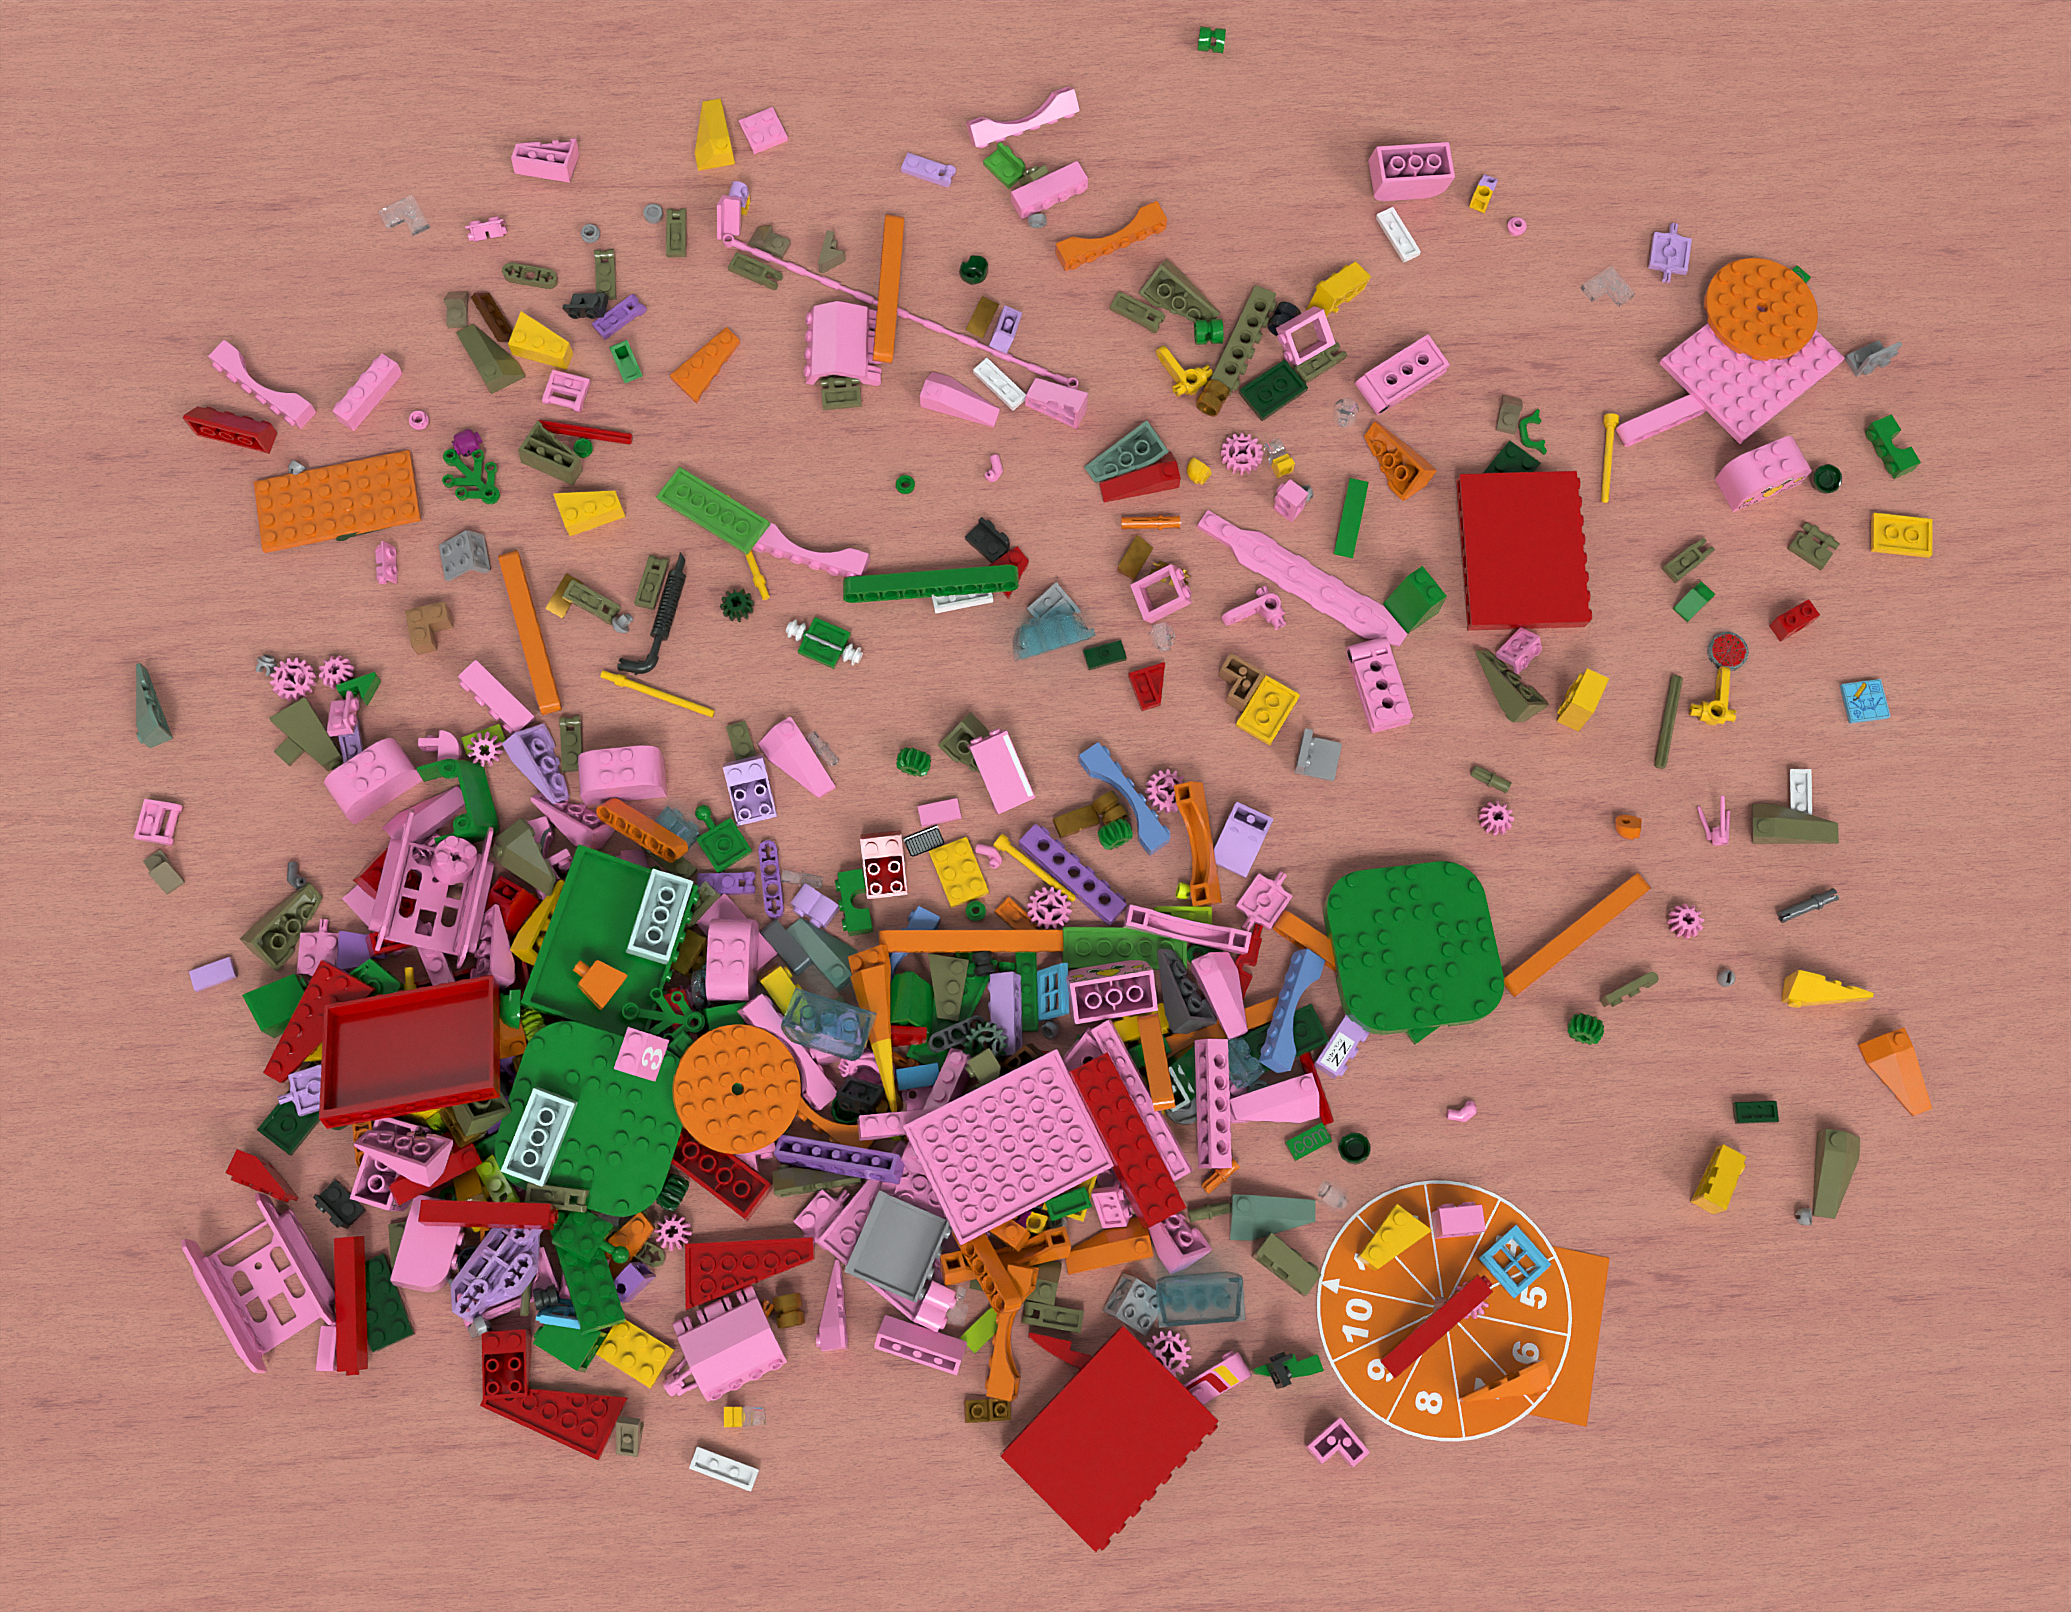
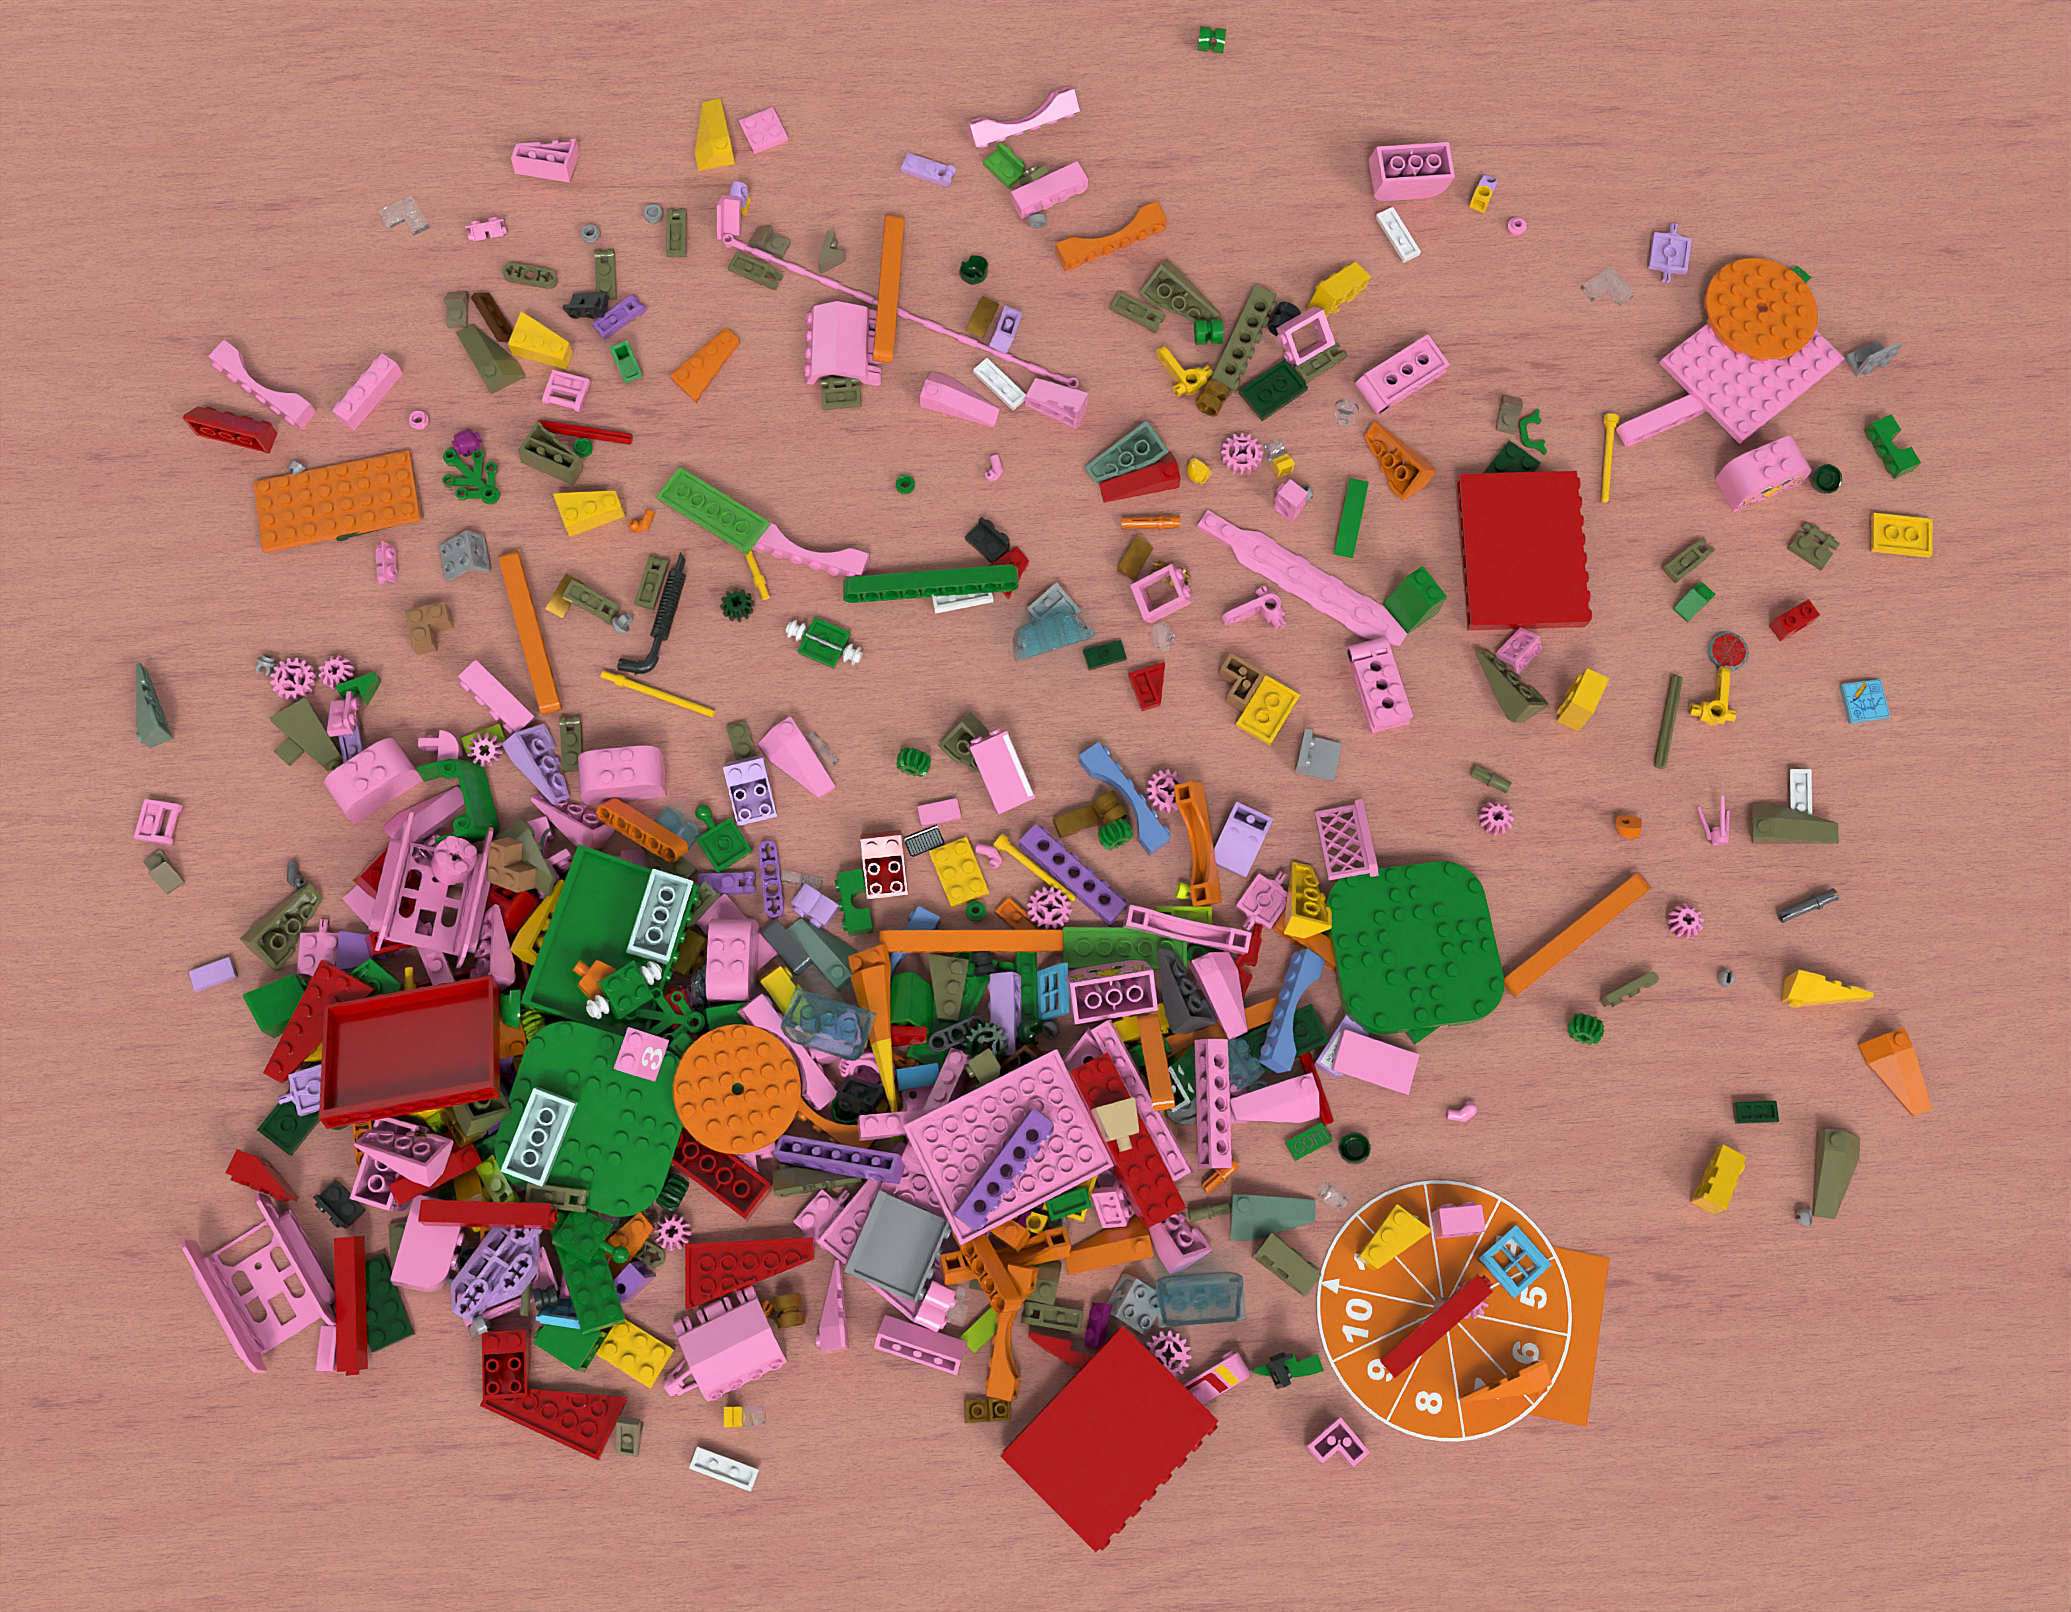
none -> medium nougat brick [487,837,537,893]
none -> green plate [586,960,662,1019]
none -> orange arm [628,509,655,533]
none -> medium lavender brick [952,1108,1054,1231]
none -> dark green hair [1017,1017,1042,1047]
none -> magenta plate [1084,1302,1112,1348]
none -> tan torso [1091,1097,1139,1152]
none -> yellow wedge [1284,861,1332,938]
none -> bright pink fence [1315,799,1379,880]
none -> bright pink tile [1331,1029,1419,1095]

